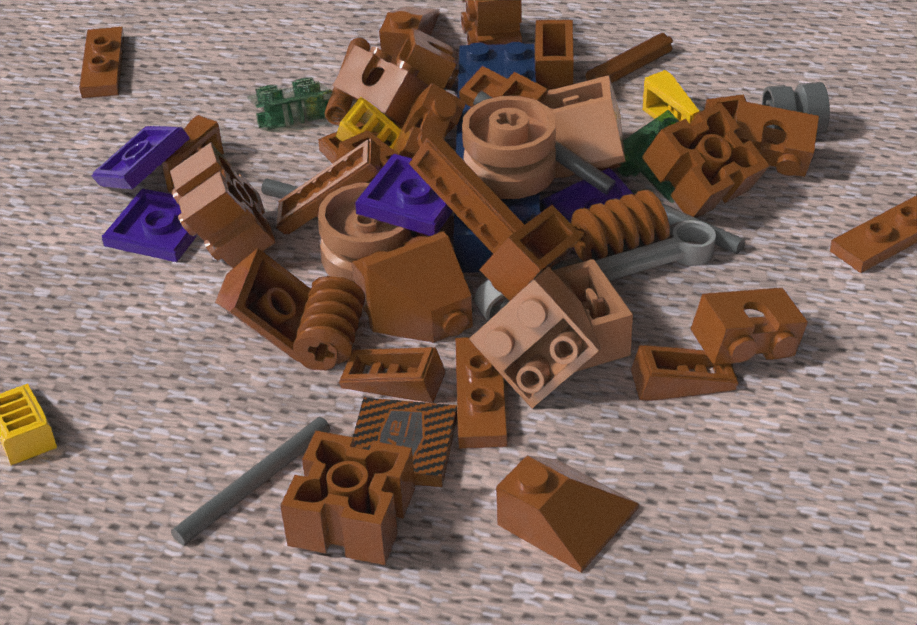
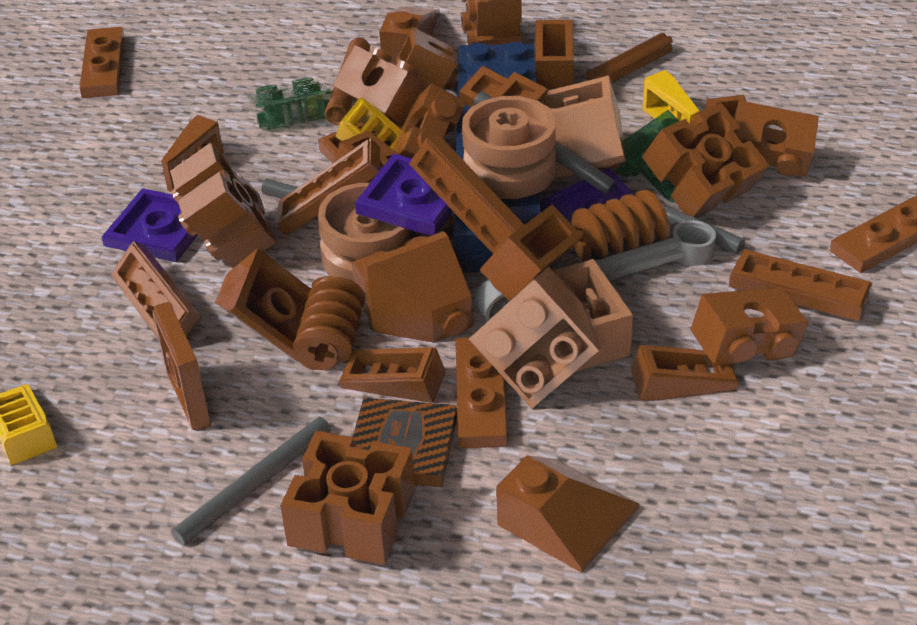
dark purple tile [91,126,190,190] -> none
dark grey wheel [762,82,830,133] -> none
none -> dark orange plate [111,241,201,339]
none -> dark orange tile [152,301,211,431]
none -> dark orange plate [729,249,873,321]

